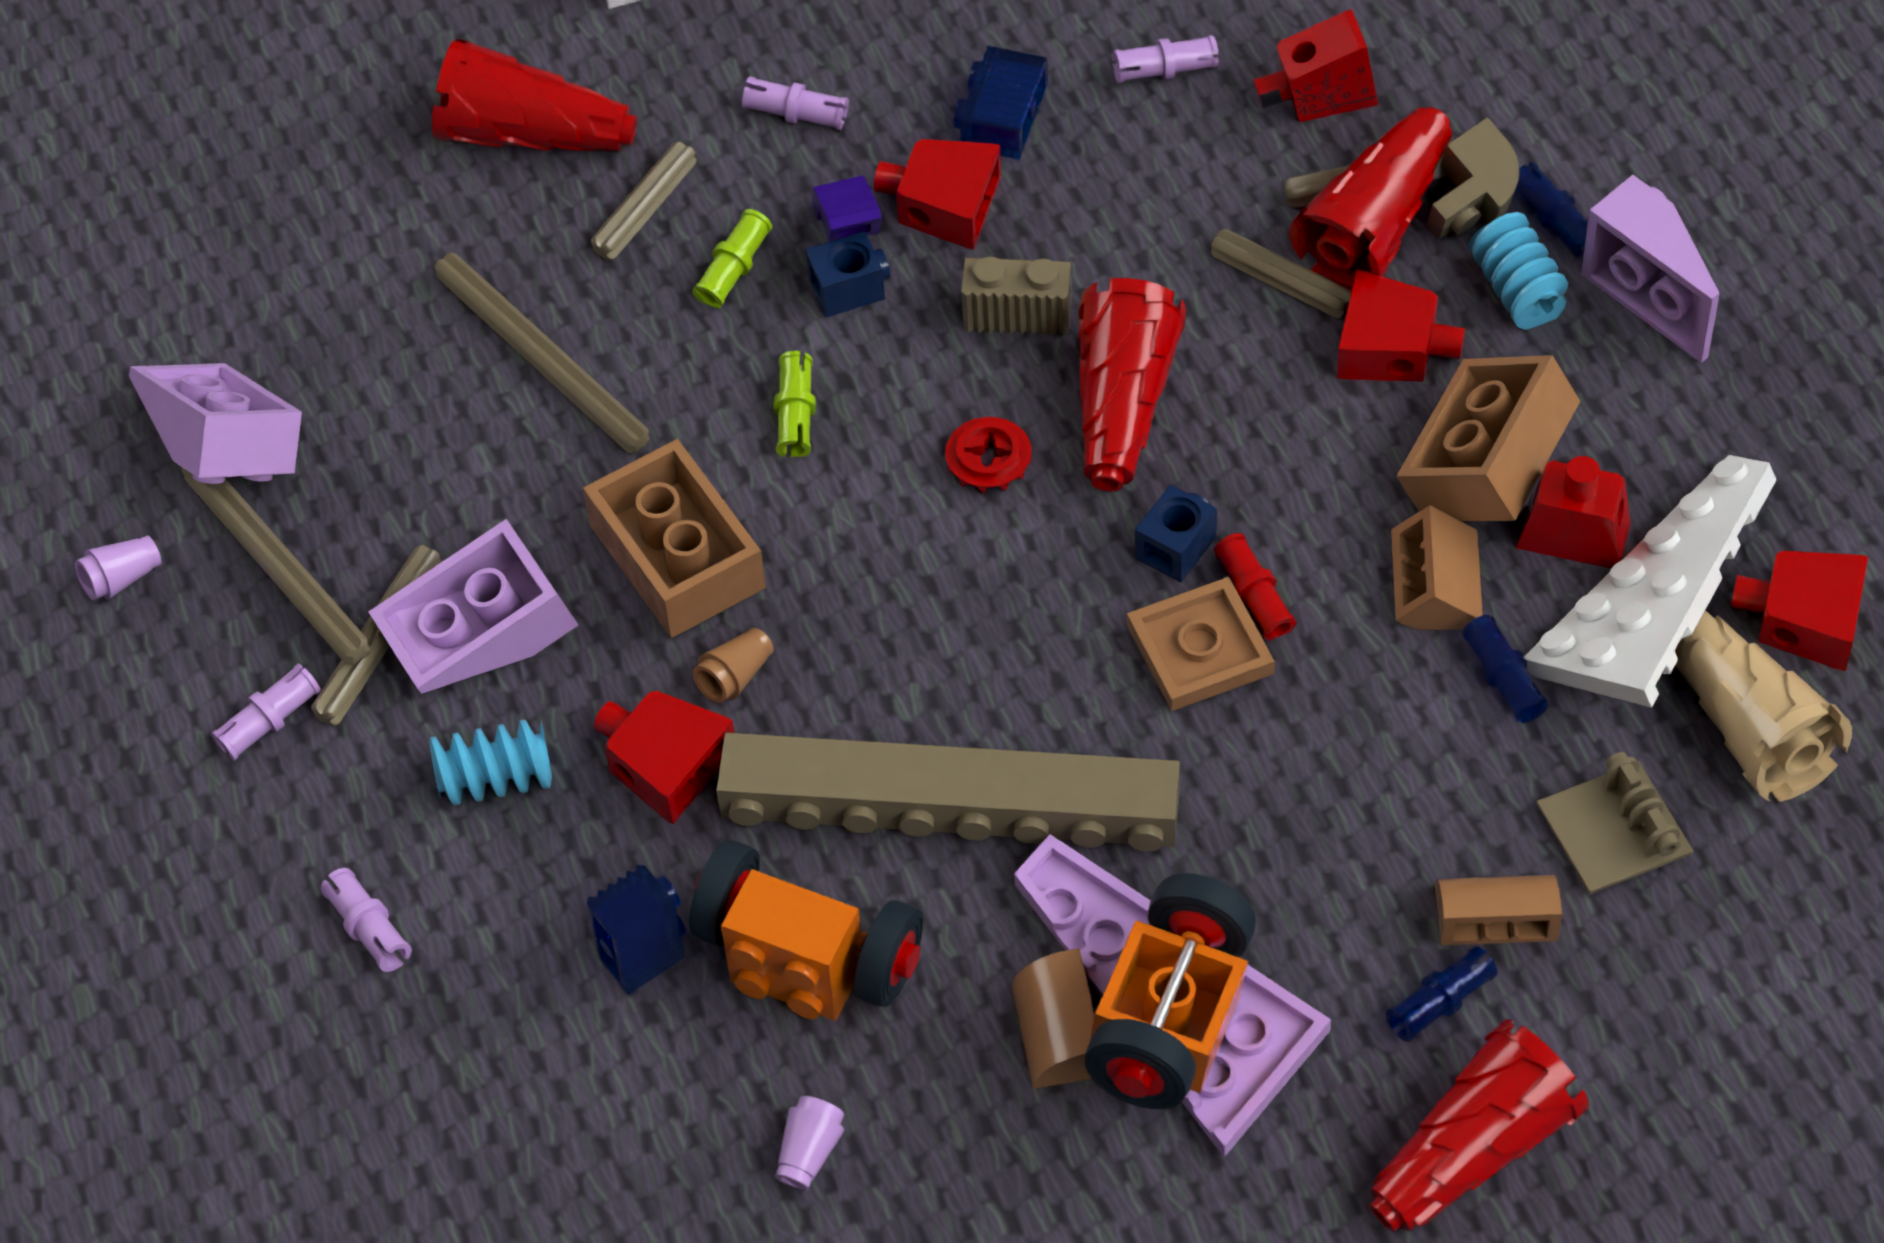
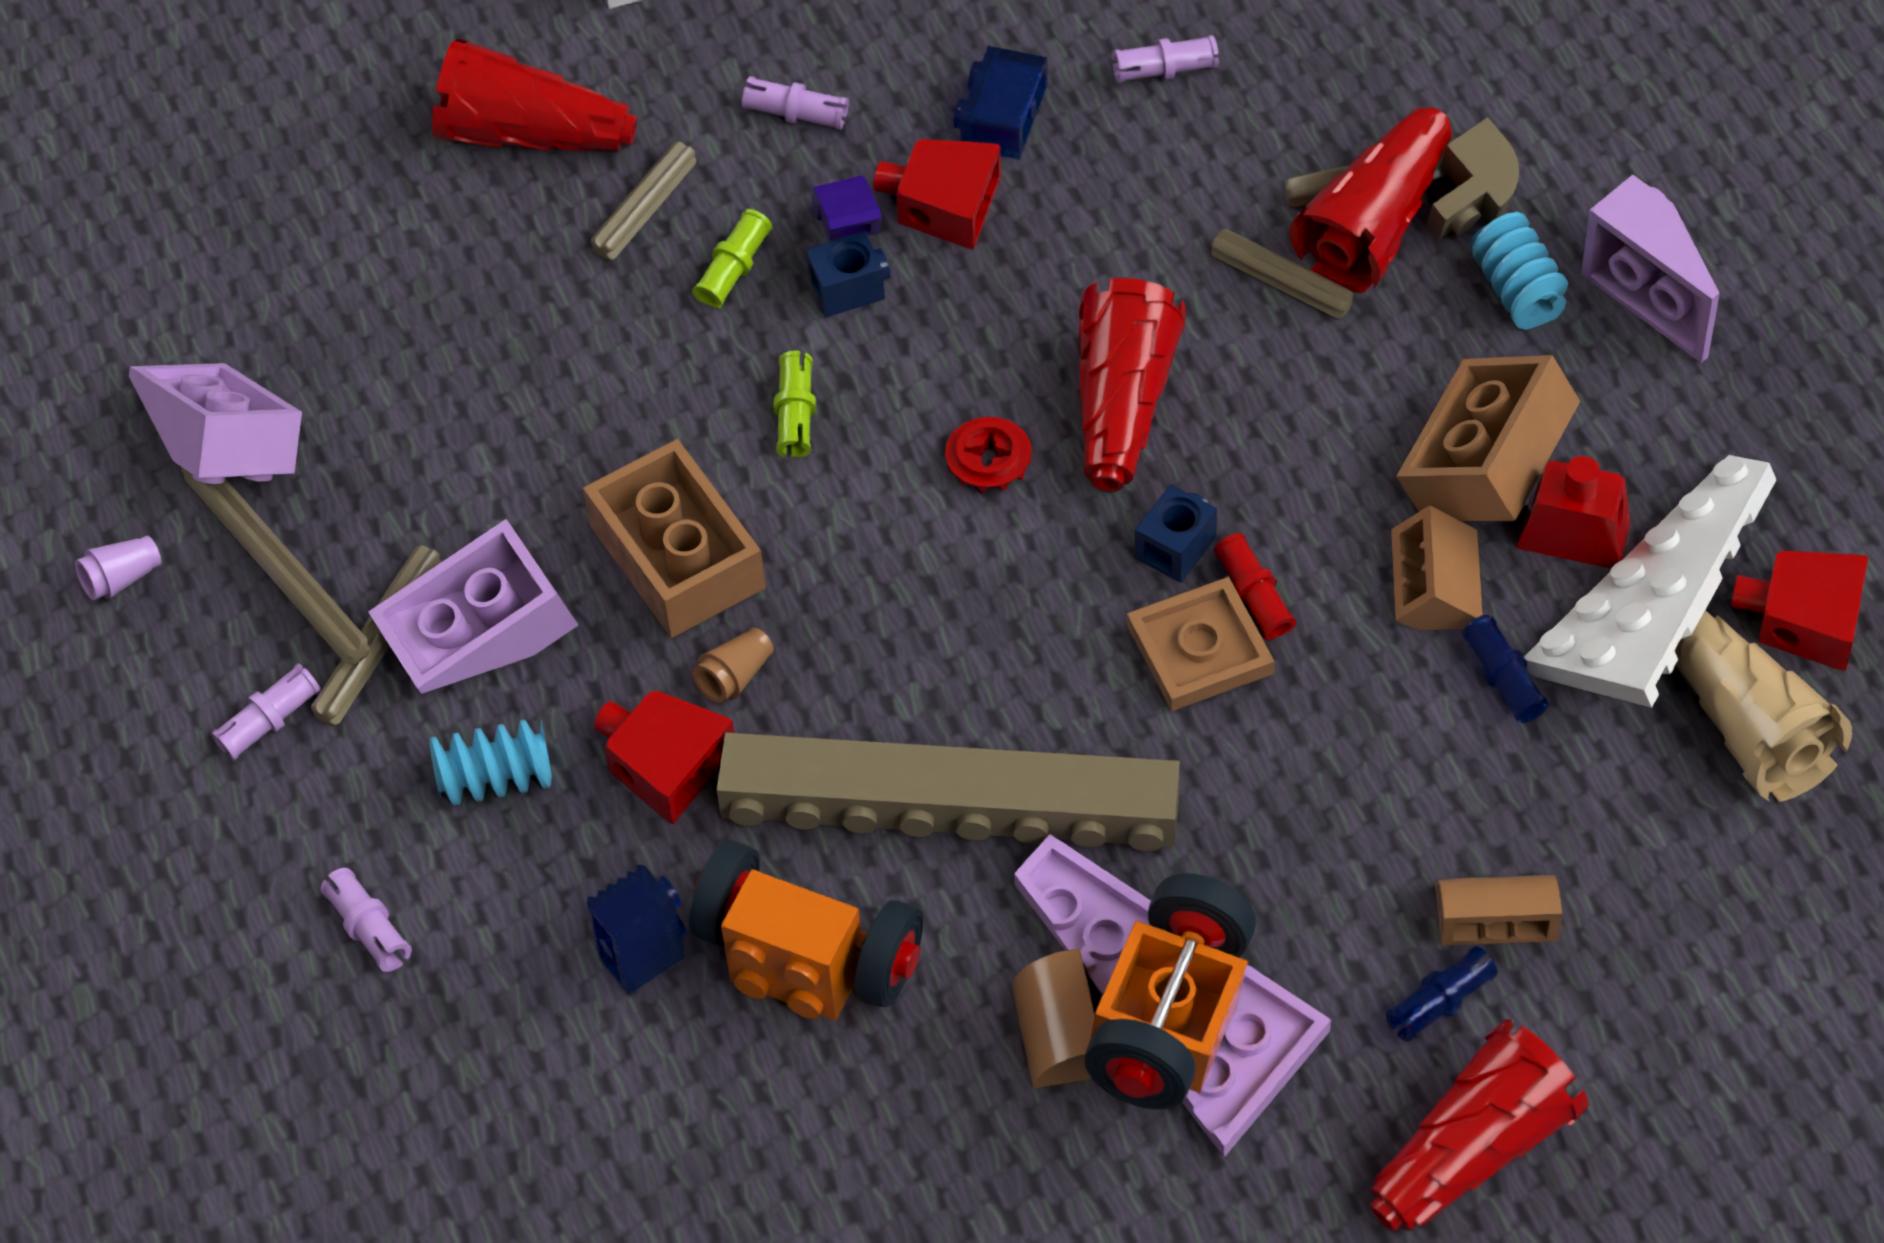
dark tan axle [434,252,650,454] -> none
lavender cone [775,1096,845,1190] -> none
dark tan brick [962,257,1072,336] -> none
red torso [1253,9,1378,122] -> none
red torso [1337,270,1466,382] -> none
clear blue pin [1515,162,1588,257] -> none
dark tan hinge [1536,752,1694,895] -> none

